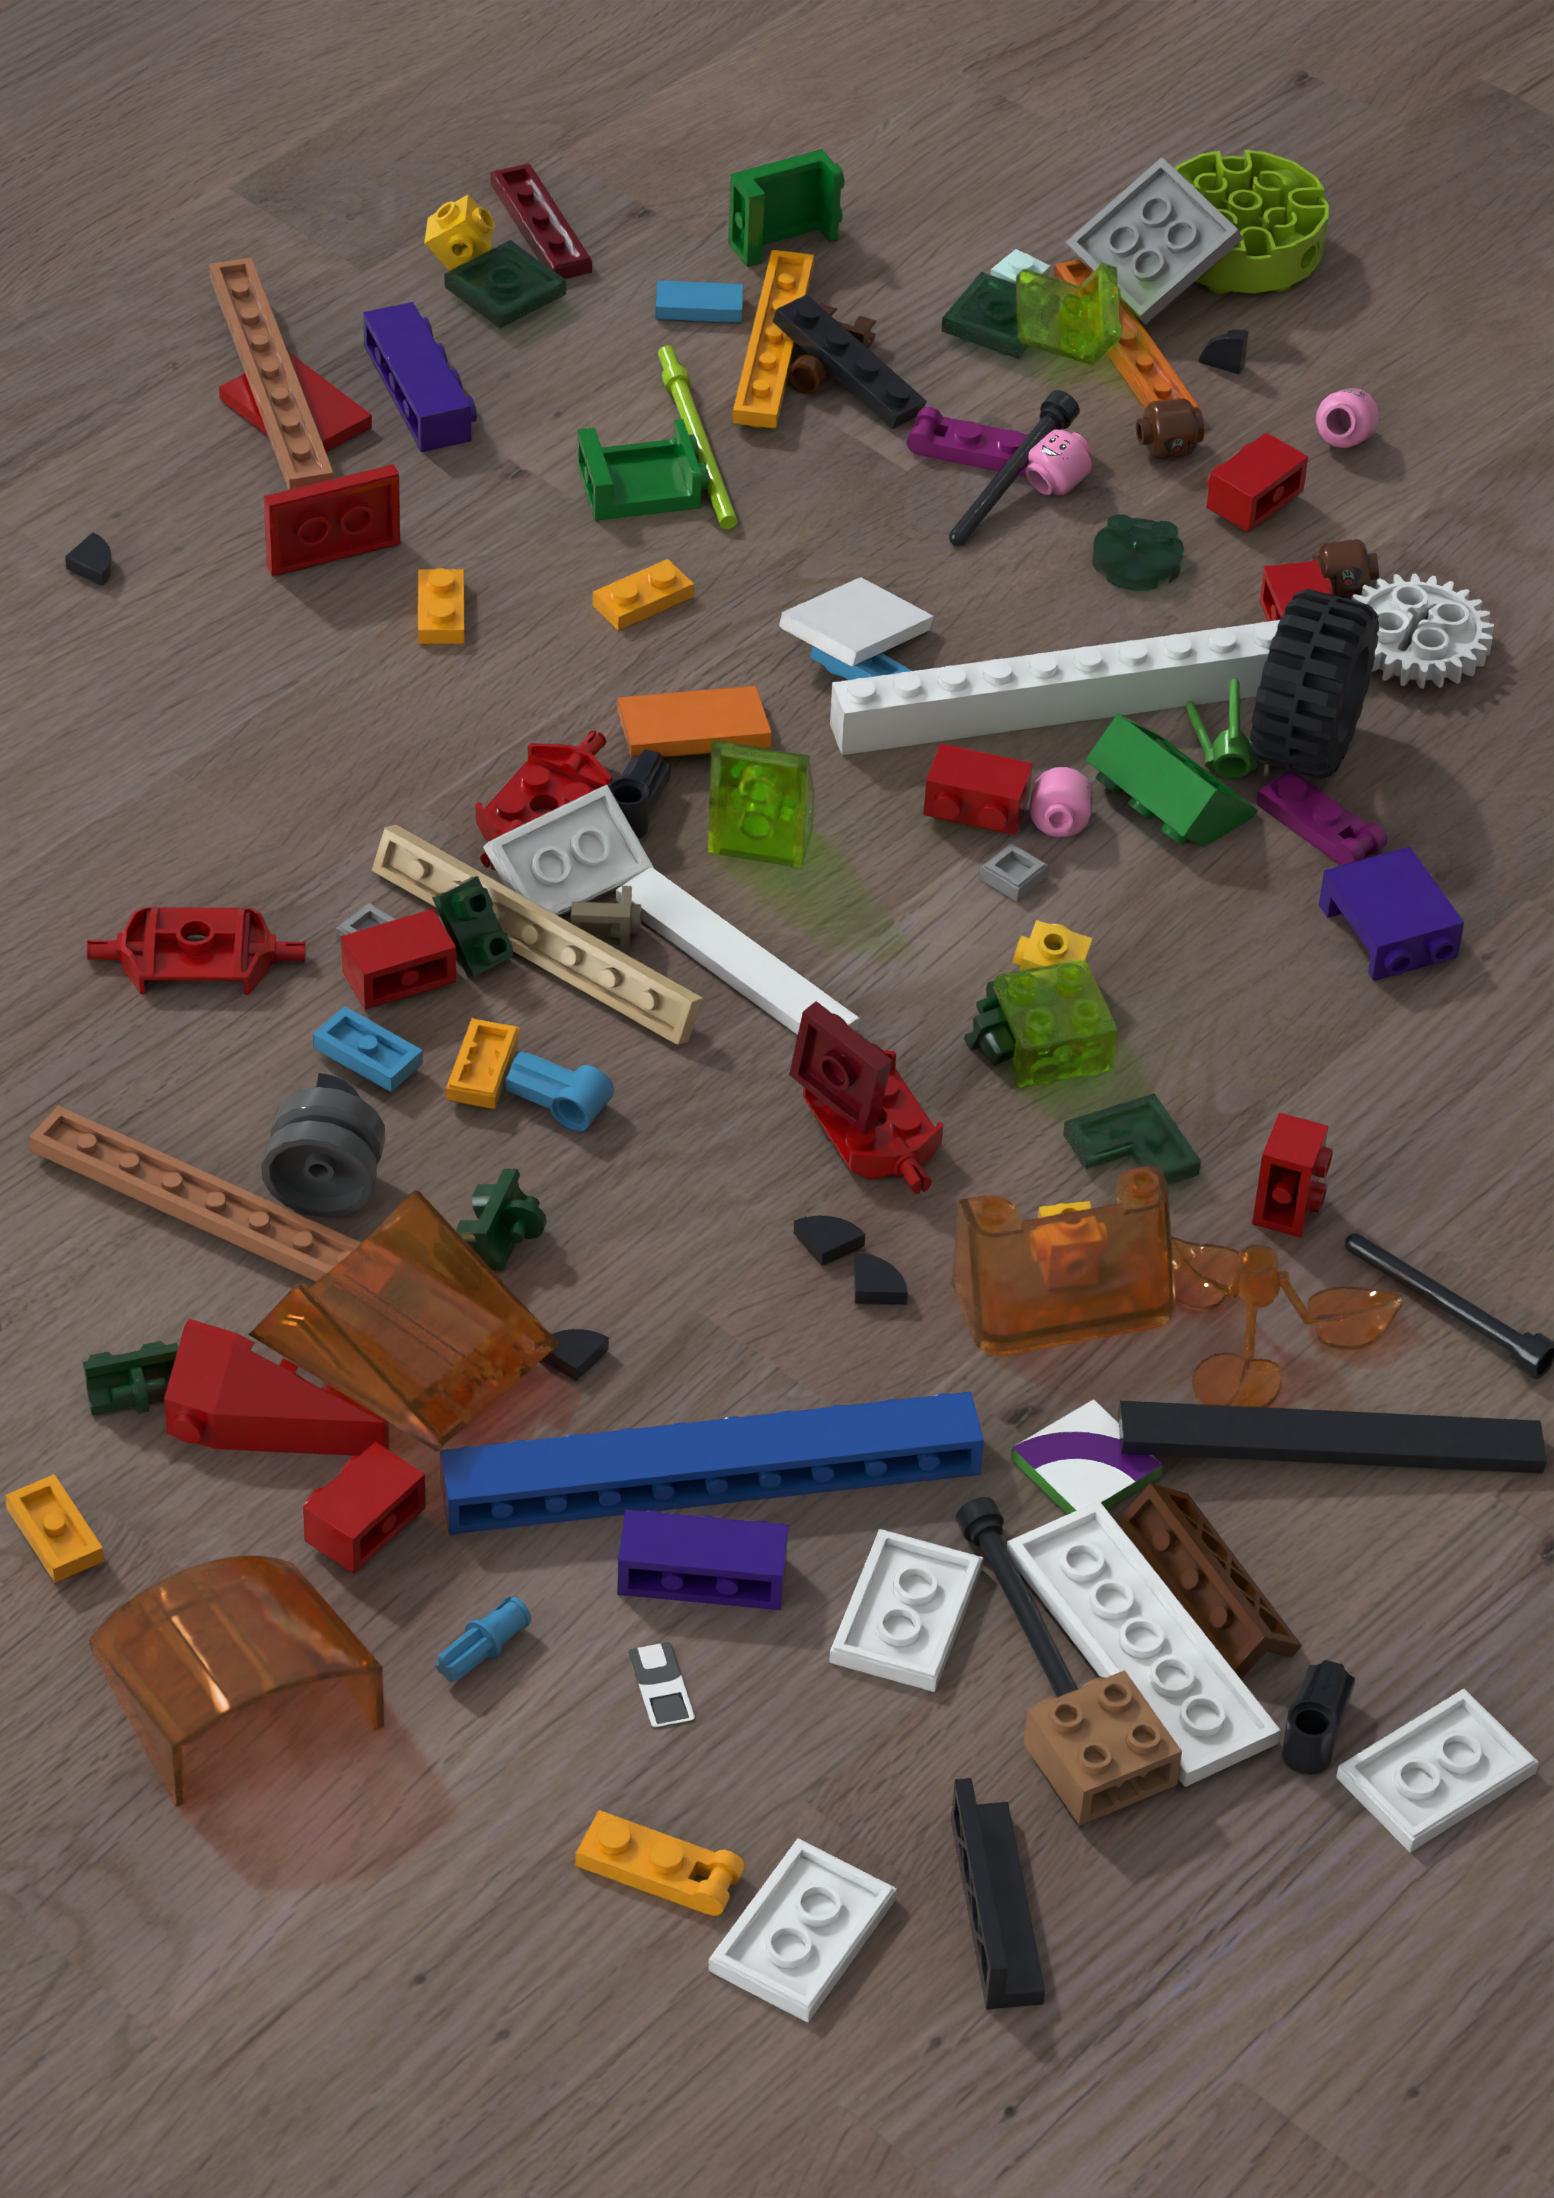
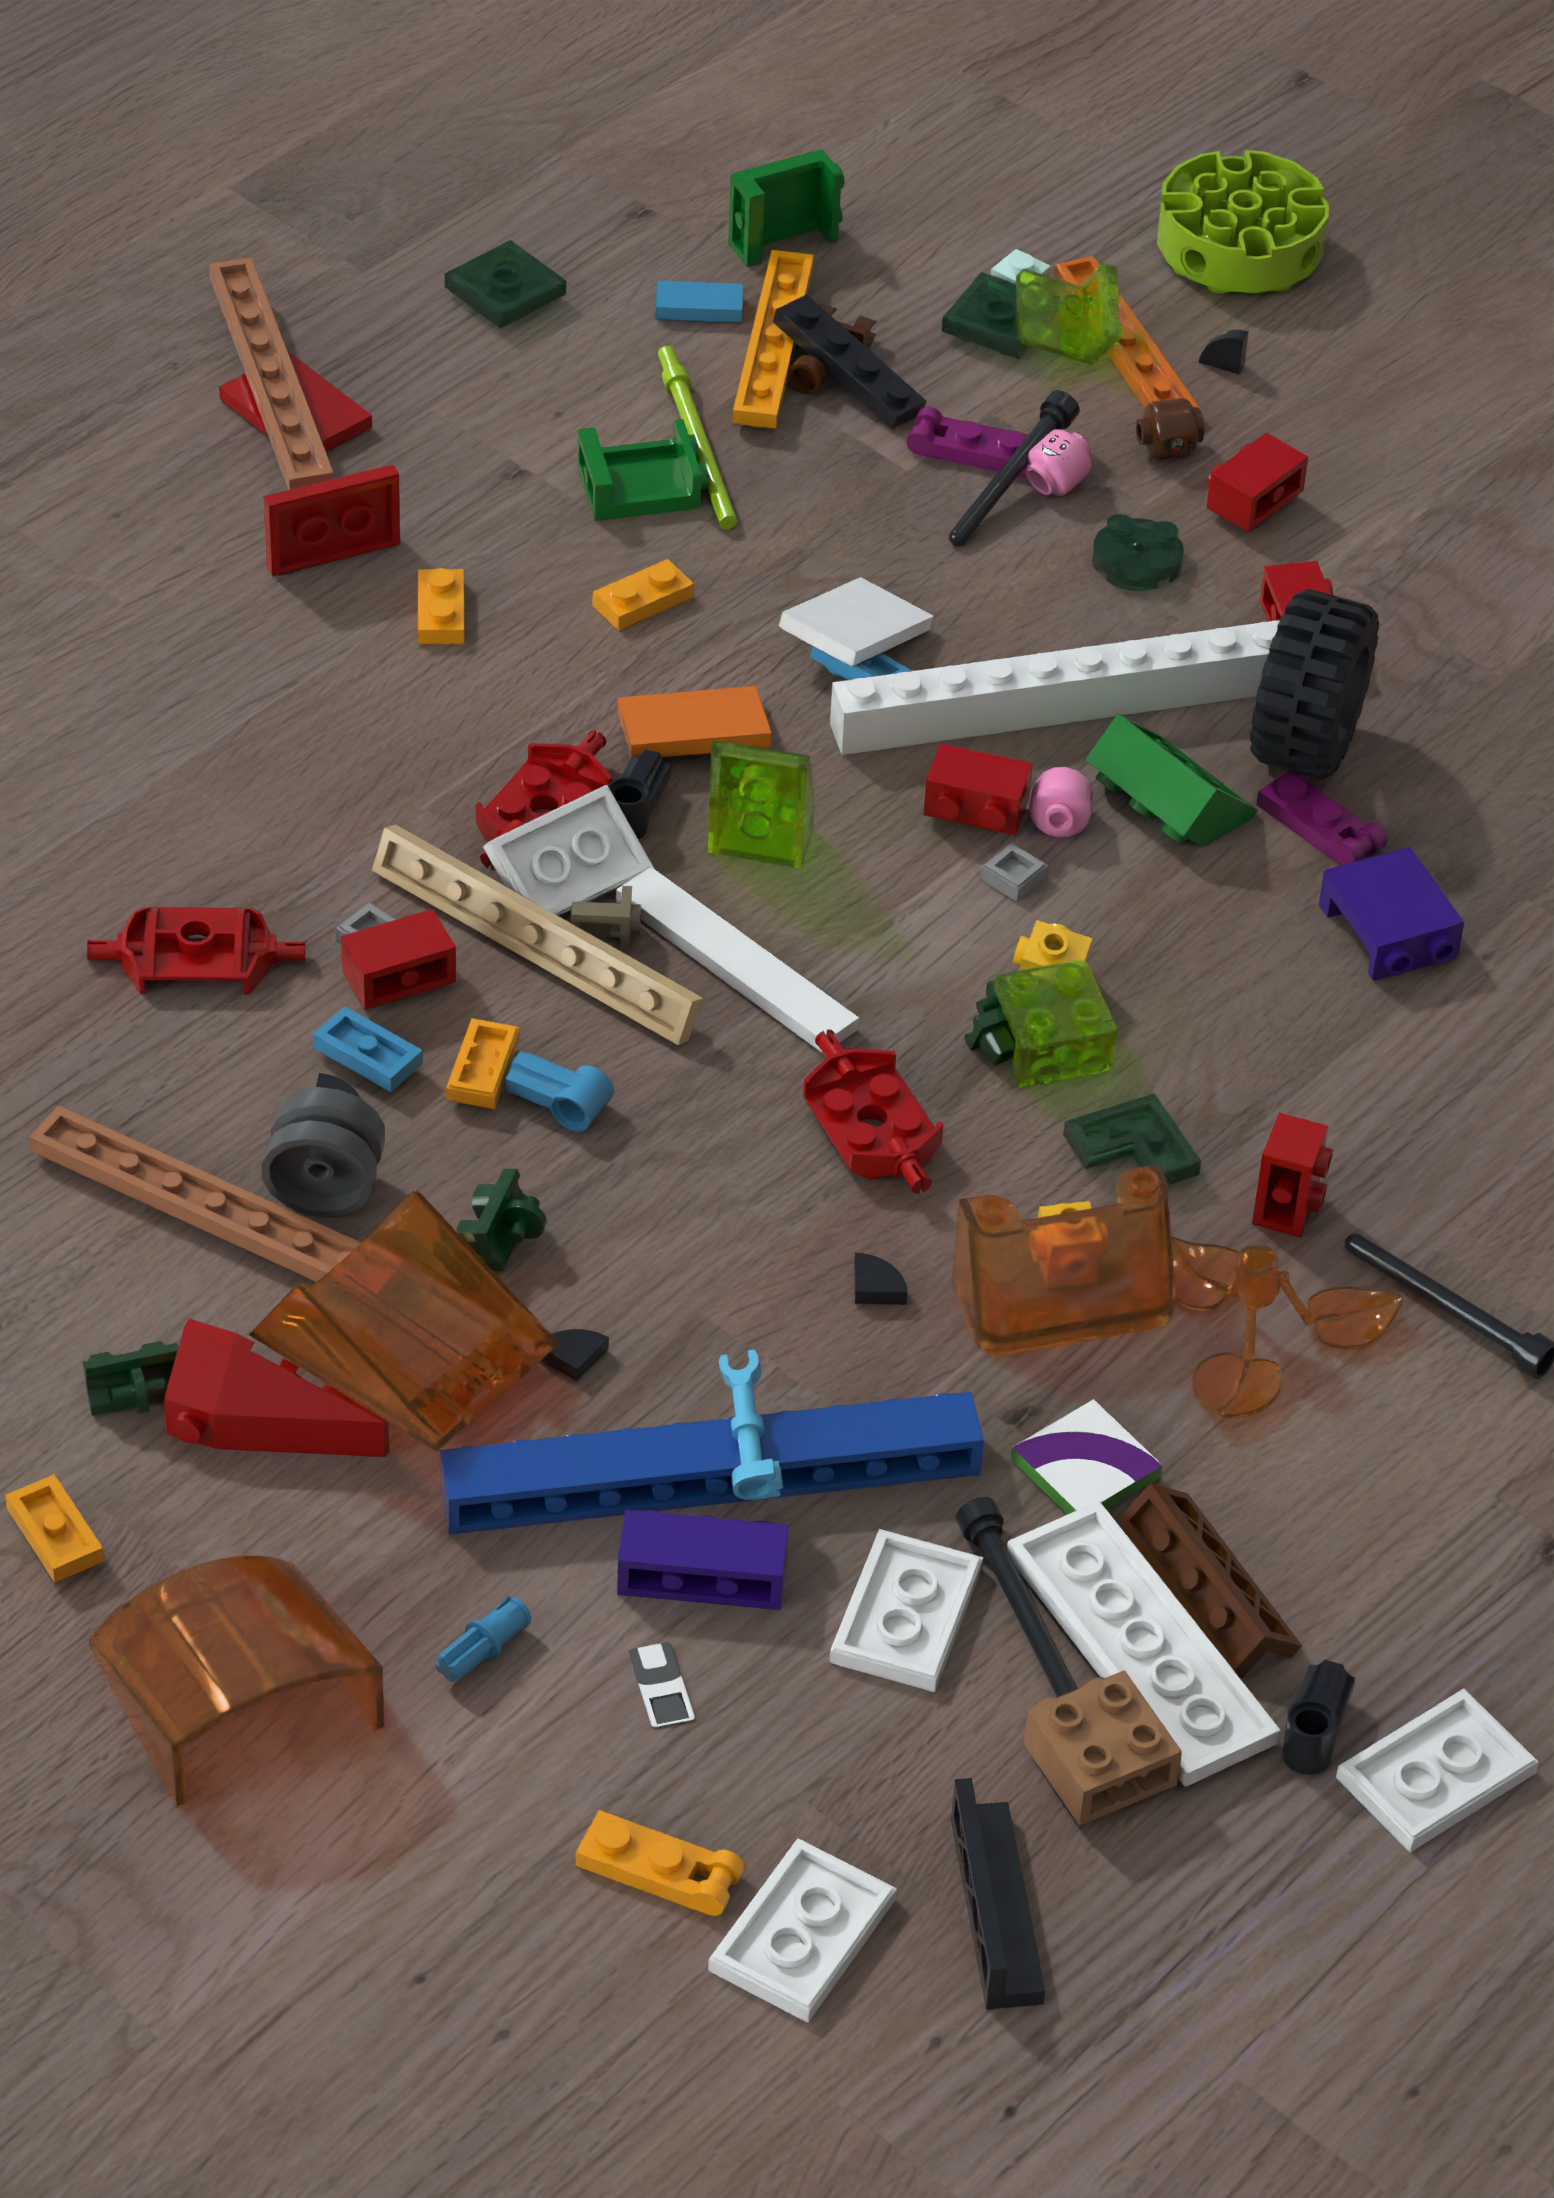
black tile [65,532,112,586] -> none
red brick [303,1442,426,1574] -> none
dark purple brick [363,302,477,452] -> none
yellow brick [424,194,495,272] -> none
dark green hips [432,876,513,978] -> none
dark red tile [490,163,592,282] -> none
dark red plate [789,1001,892,1134] -> none
black tile [793,1215,866,1266] -> none
light grey plate [1065,157,1243,325] -> none
black tile [1118,1401,1547,1473] -> none
bright green plant [1186,678,1257,779] -> none
reddish brown head [1312,539,1379,600] -> none
bright pink head [1316,388,1379,448] -> none
white gear [1352,574,1494,689] -> none
none -> medium azure piece [719,1349,783,1500]

